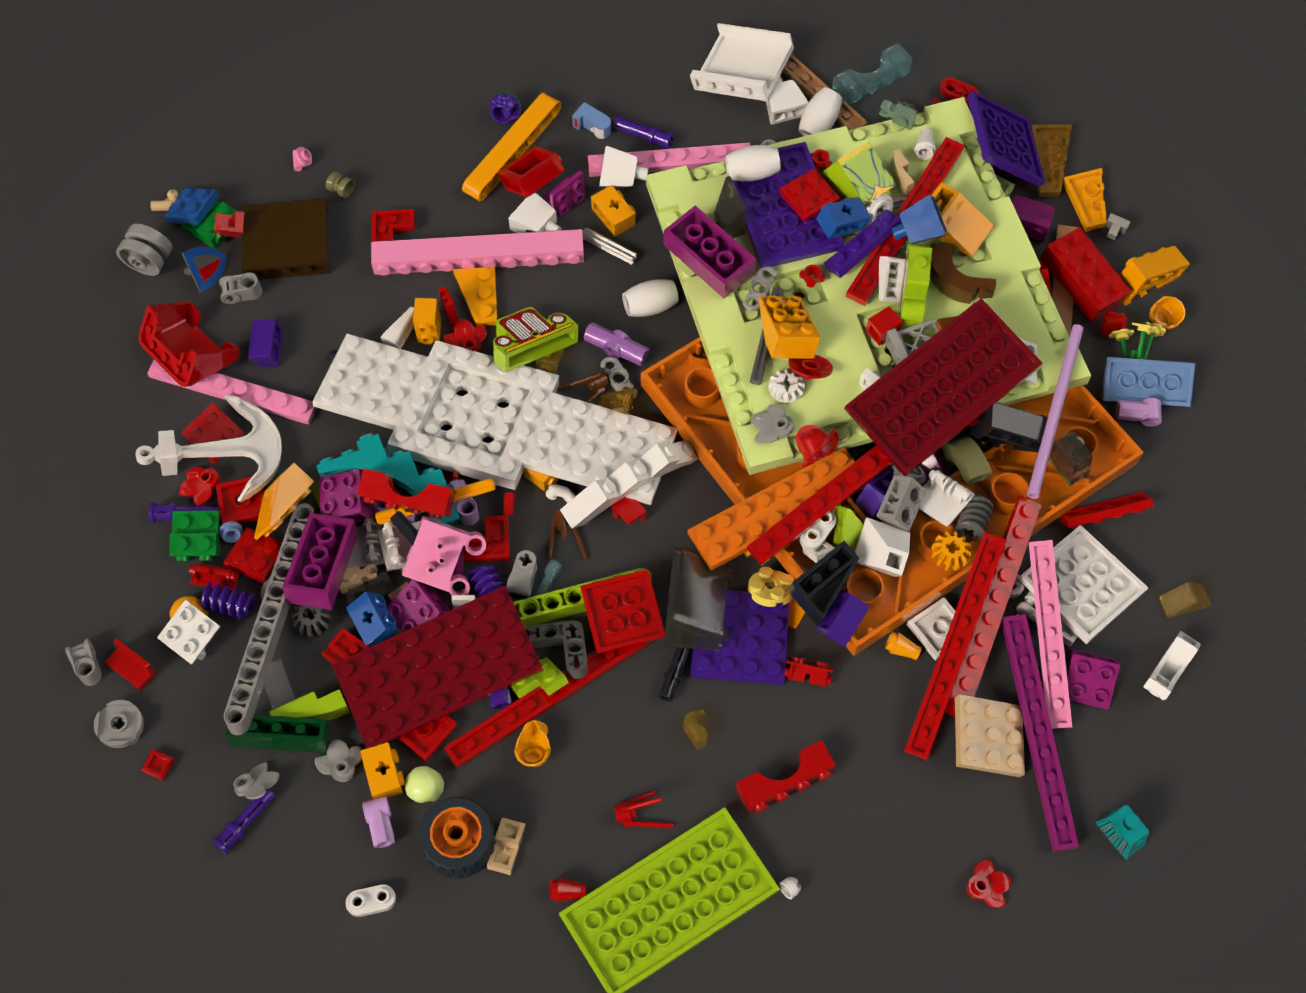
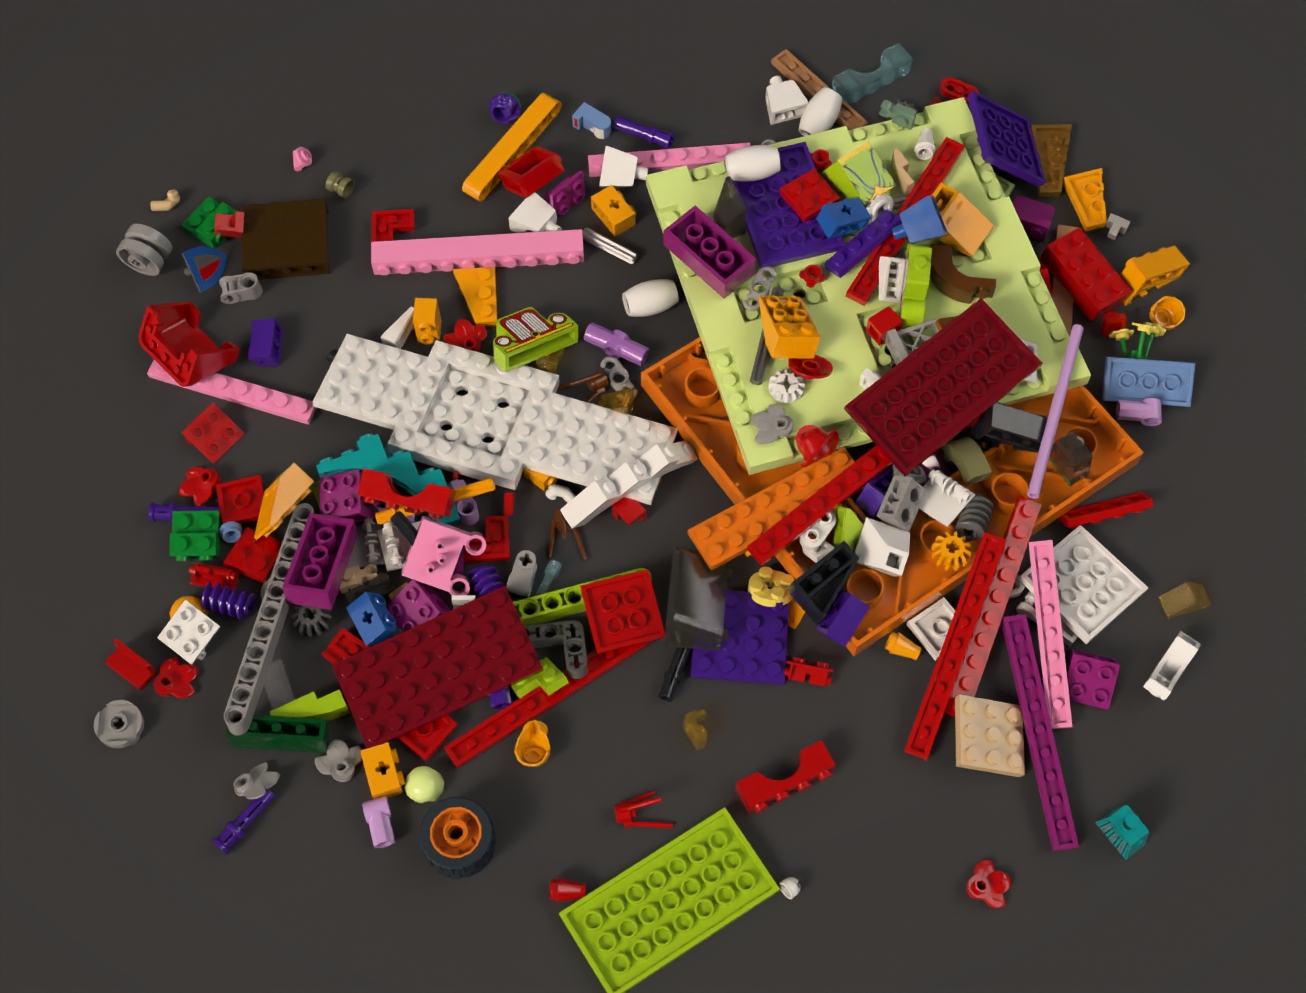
light grey piece [65,638,102,686] -> none
white piece [135,394,282,502] -> none
red tile [141,749,175,781] -> none
blue plate [164,188,220,225] -> none
white plate [345,885,396,917] -> none
red tile [438,287,458,328] -> none
tan slope [487,817,525,875] -> none
white panel [690,23,794,101] -> none
none -> red plate [153,657,199,699]

